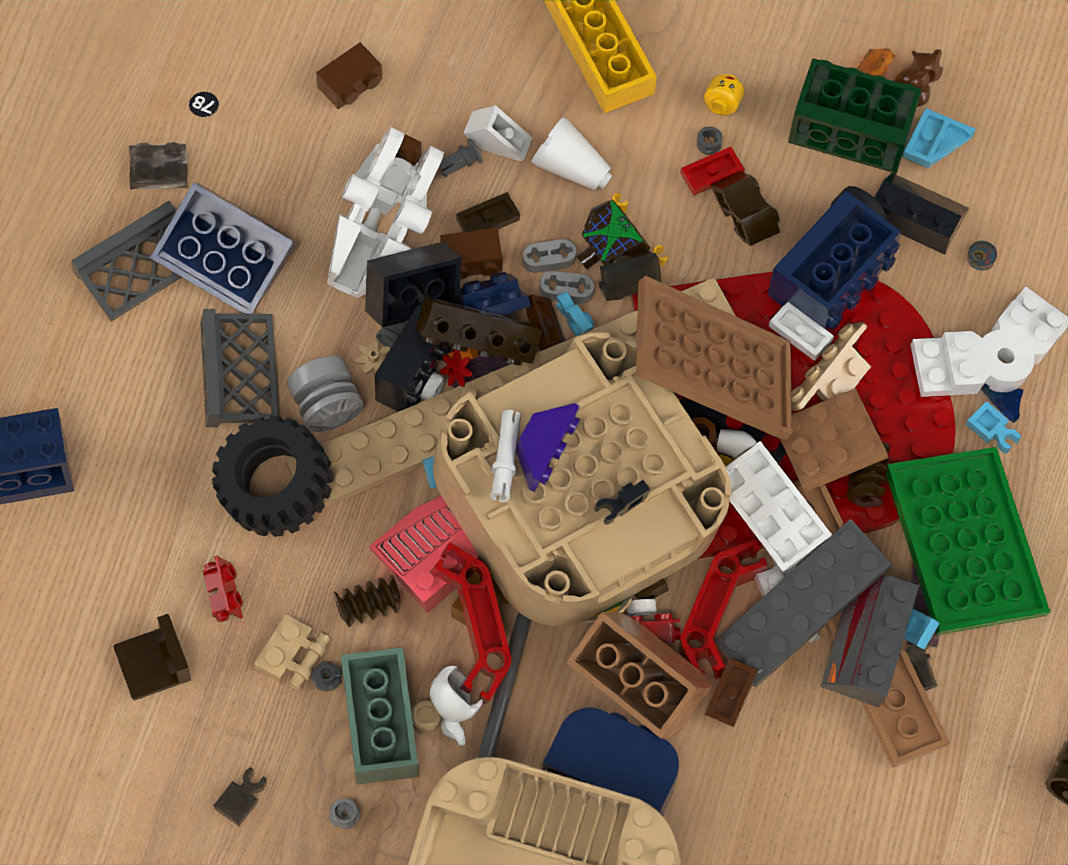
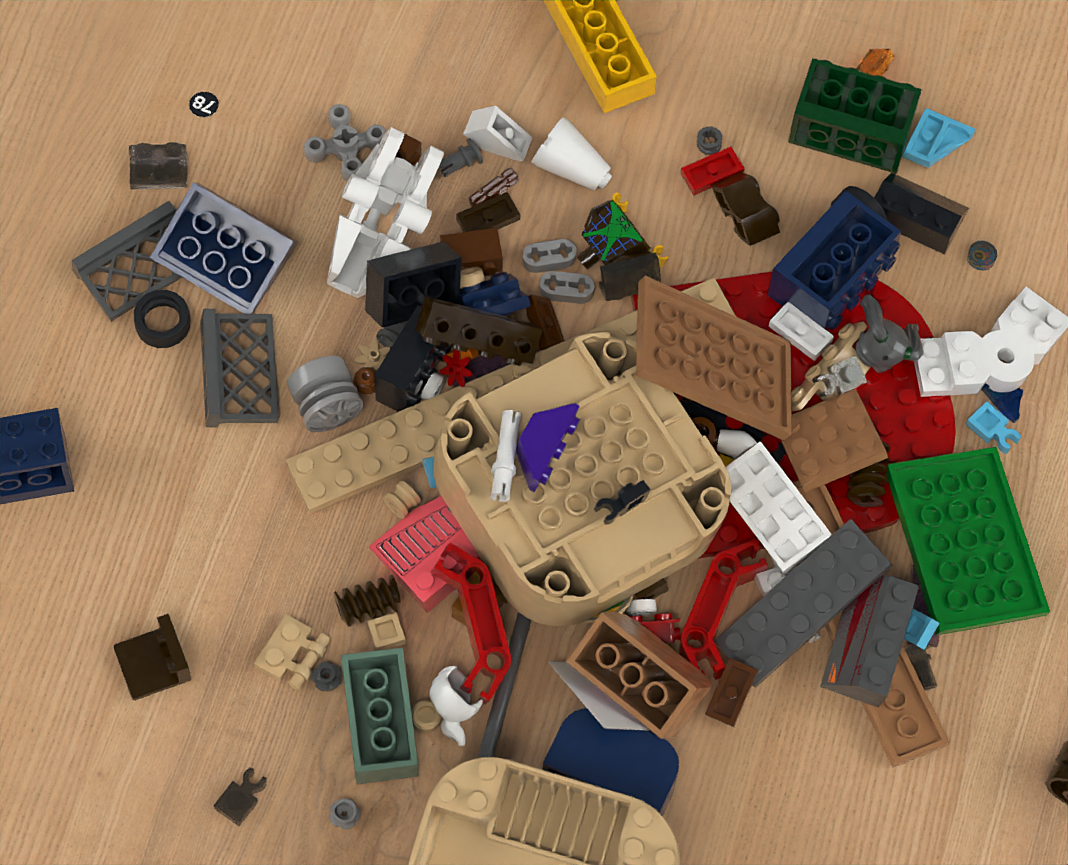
red hinge [203,555,243,622] -> none
black tyre [212,416,333,537] -> none
reddish brown brick [316,42,382,109] -> none
medium azure plate [556,292,594,336] -> none
yellow head [704,74,744,116] -> none
reddish brown animal [893,49,943,107] -> none
none -> black tyre [134,290,190,348]
none -> light grey gear [304,104,386,181]
none -> dark orange piece [353,367,376,395]
none -> tan plate [367,612,406,651]
none -> tan wheel [383,481,421,519]
none -> tan tile [460,267,485,287]
none -> reddish brown axle [469,168,518,207]
none -> white sticker [548,661,650,730]
none -> clear smoke plate [812,355,867,397]
none -> dark grey hair [856,295,924,373]

